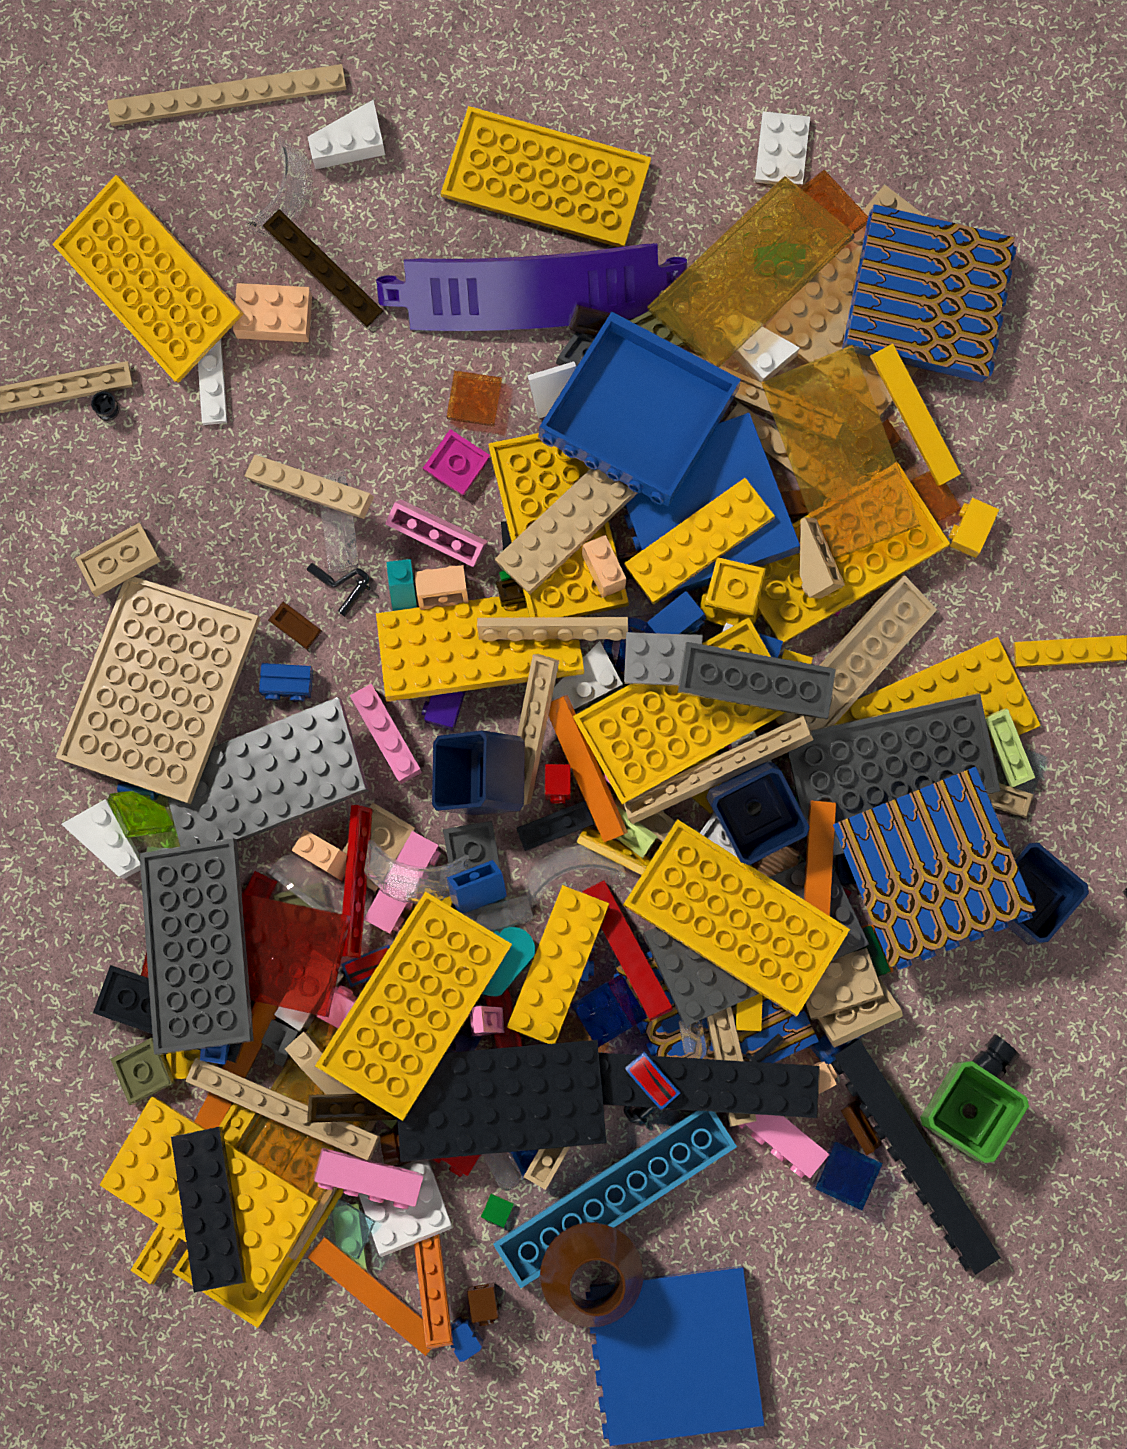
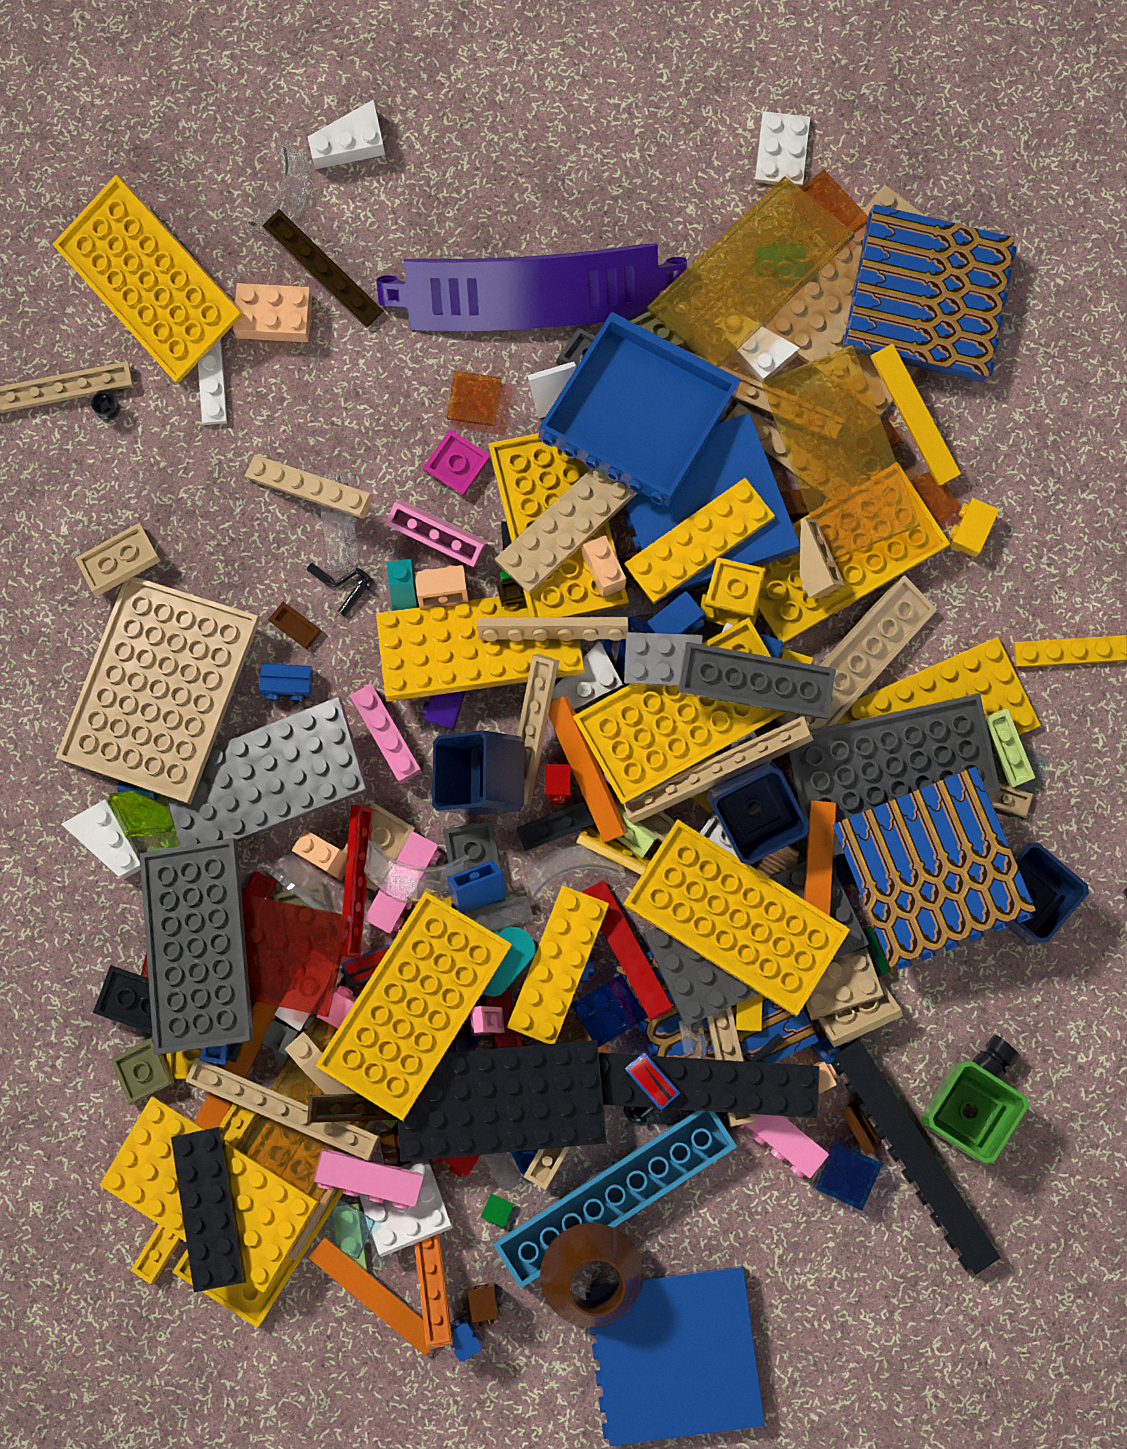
tan plate [107,64,346,126] -> none
yellow plate [440,106,651,247] -> none
dark brown tile [569,305,622,336] -> none

